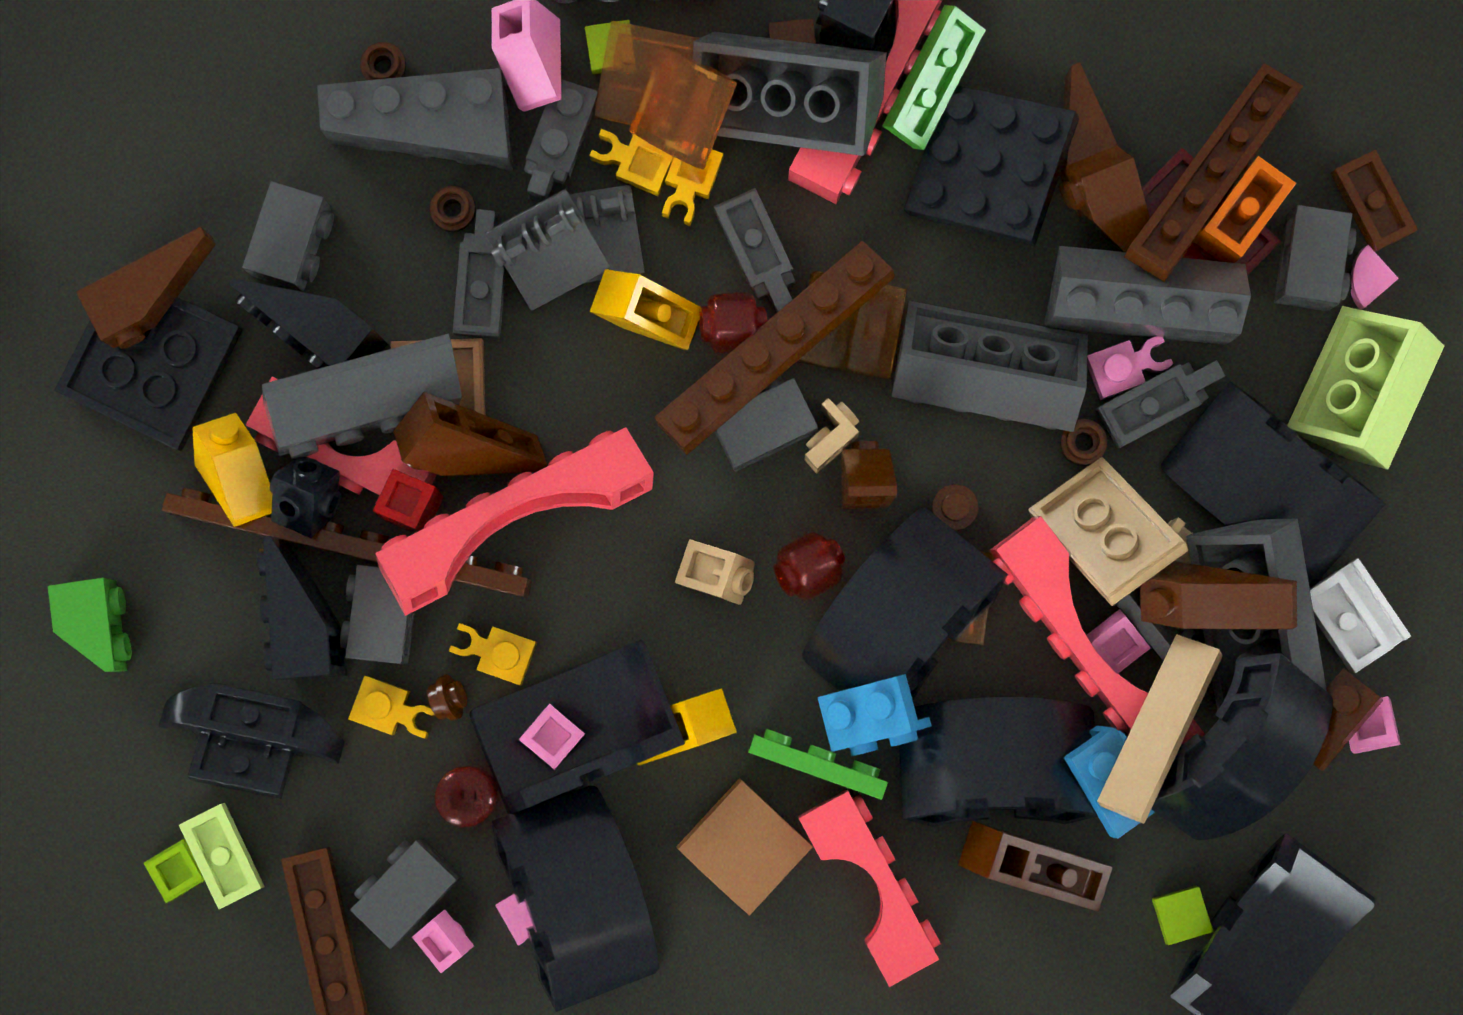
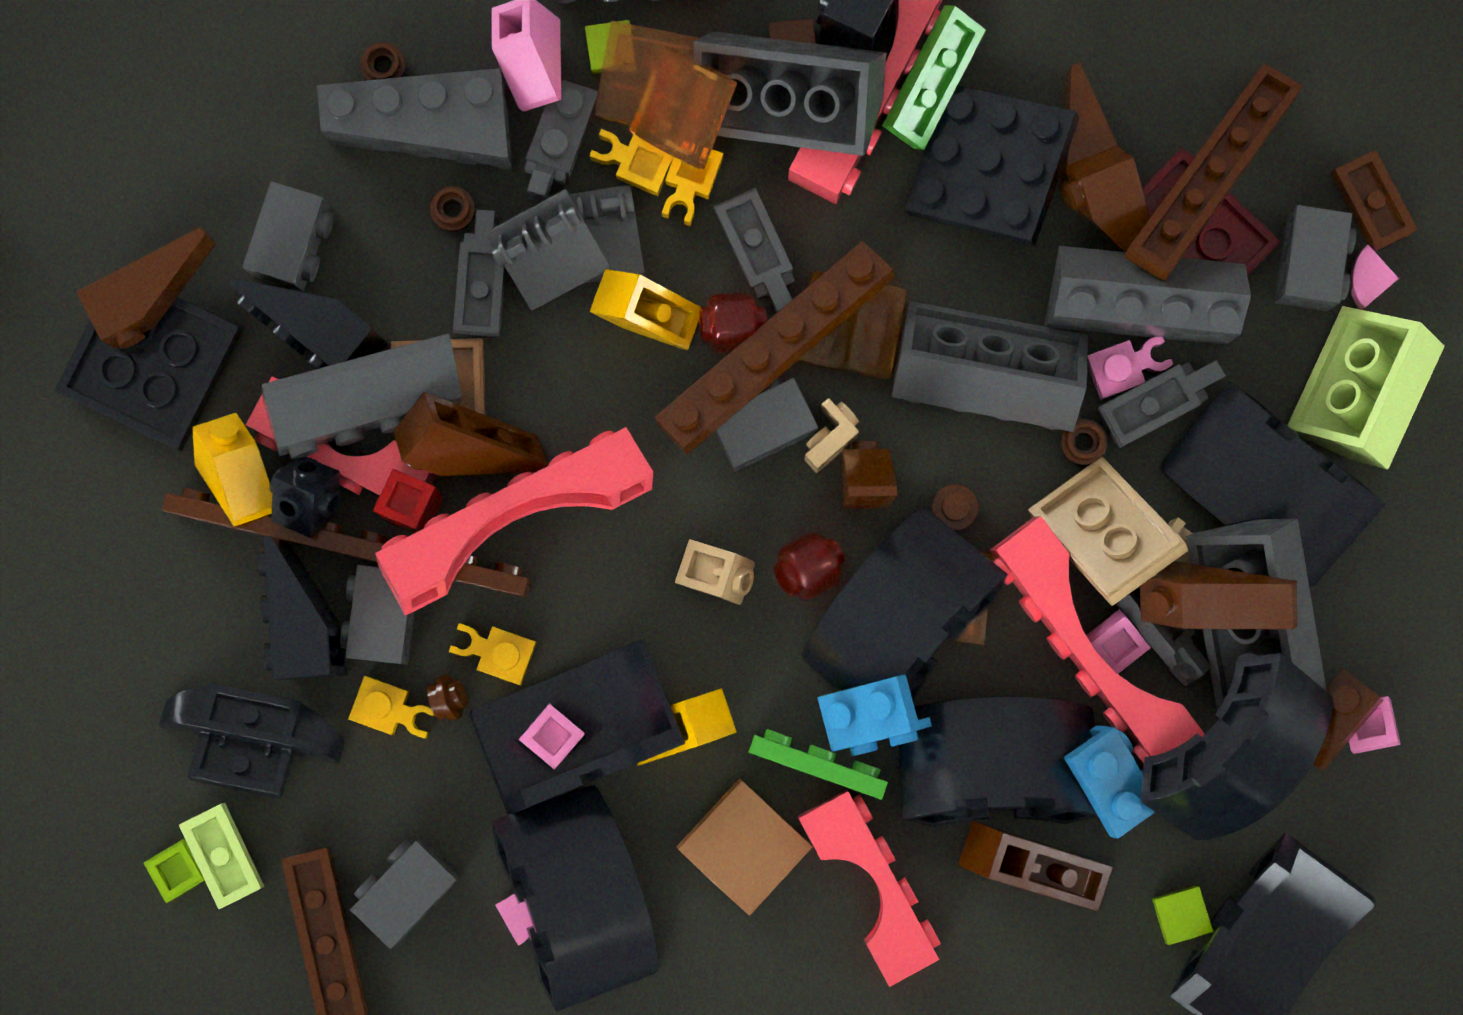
bright green slope [48,578,132,672] -> none
bright pink plate [412,910,474,973] -> none
clear red head [435,765,499,828] -> none
tan tile [1097,634,1223,824] -> none
orange brick [1194,156,1296,263] -> none
white plate [1310,558,1411,673] -> none

